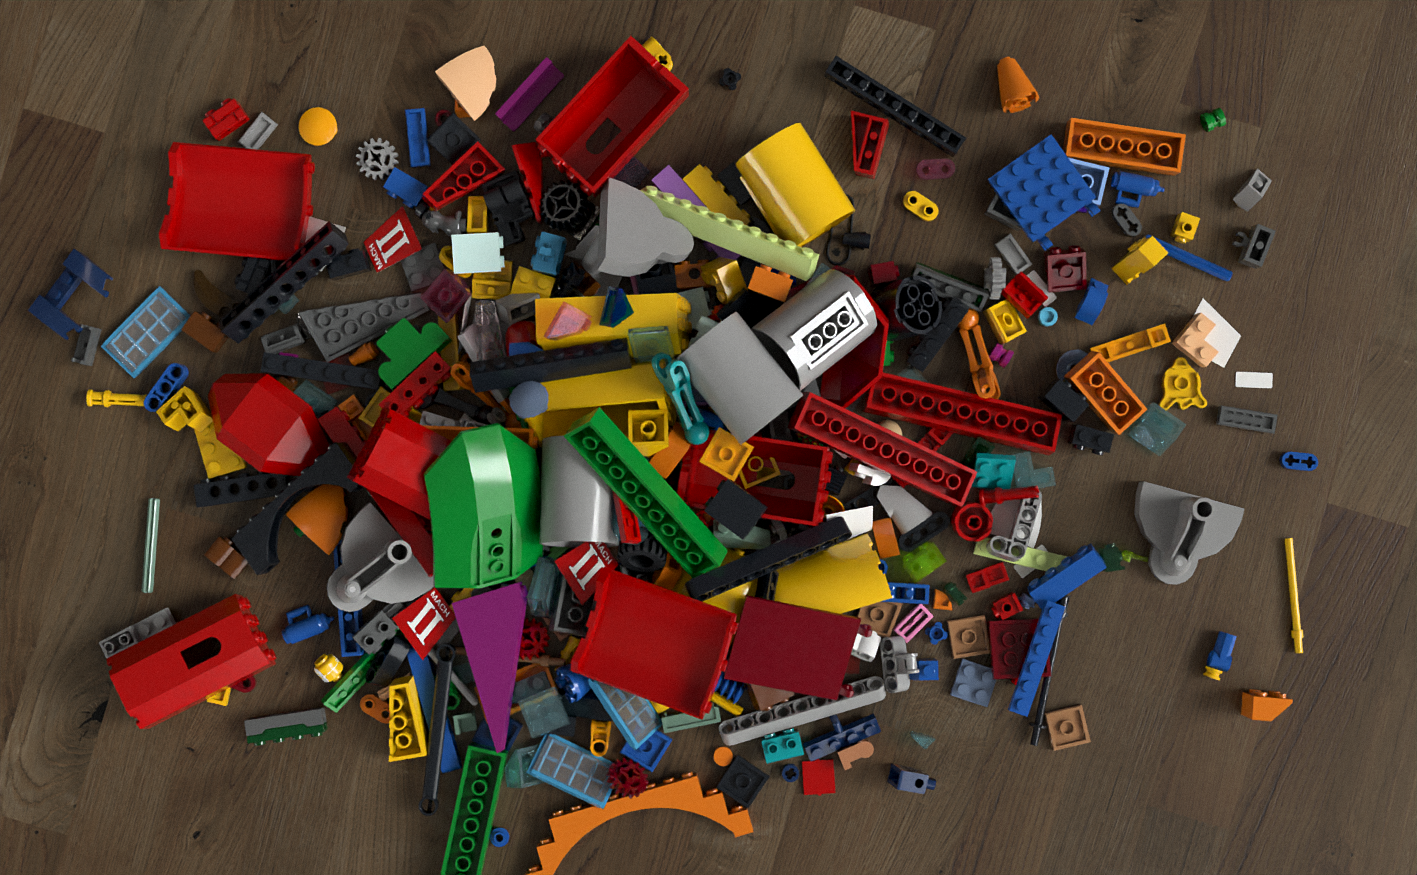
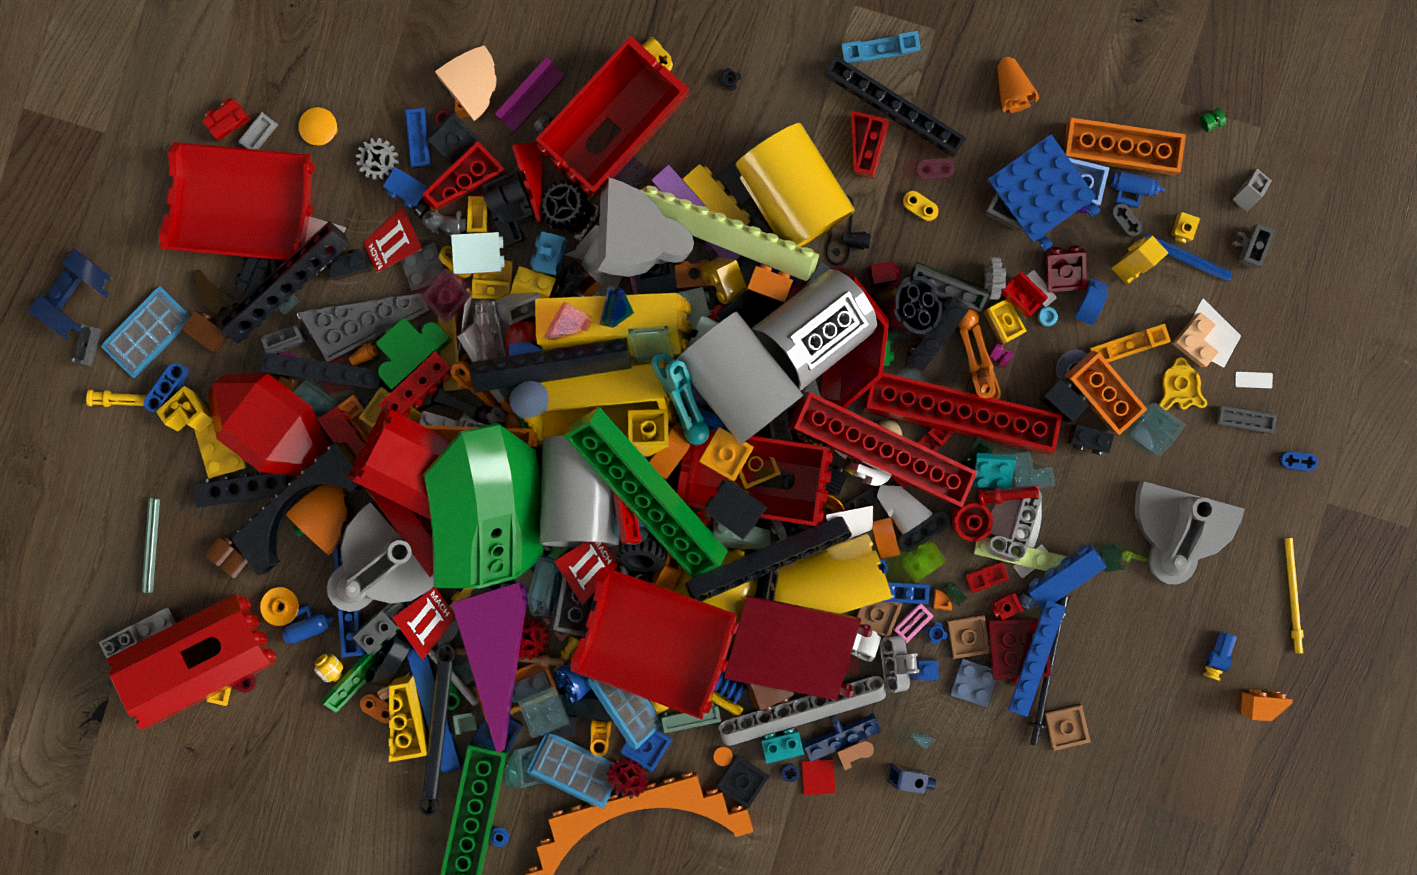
piece [244,707,328,746] -> none
light grey tile [994,233,1032,276] -> none
none -> light orange dish [260,587,299,626]
none -> dark azure slope [842,31,921,63]

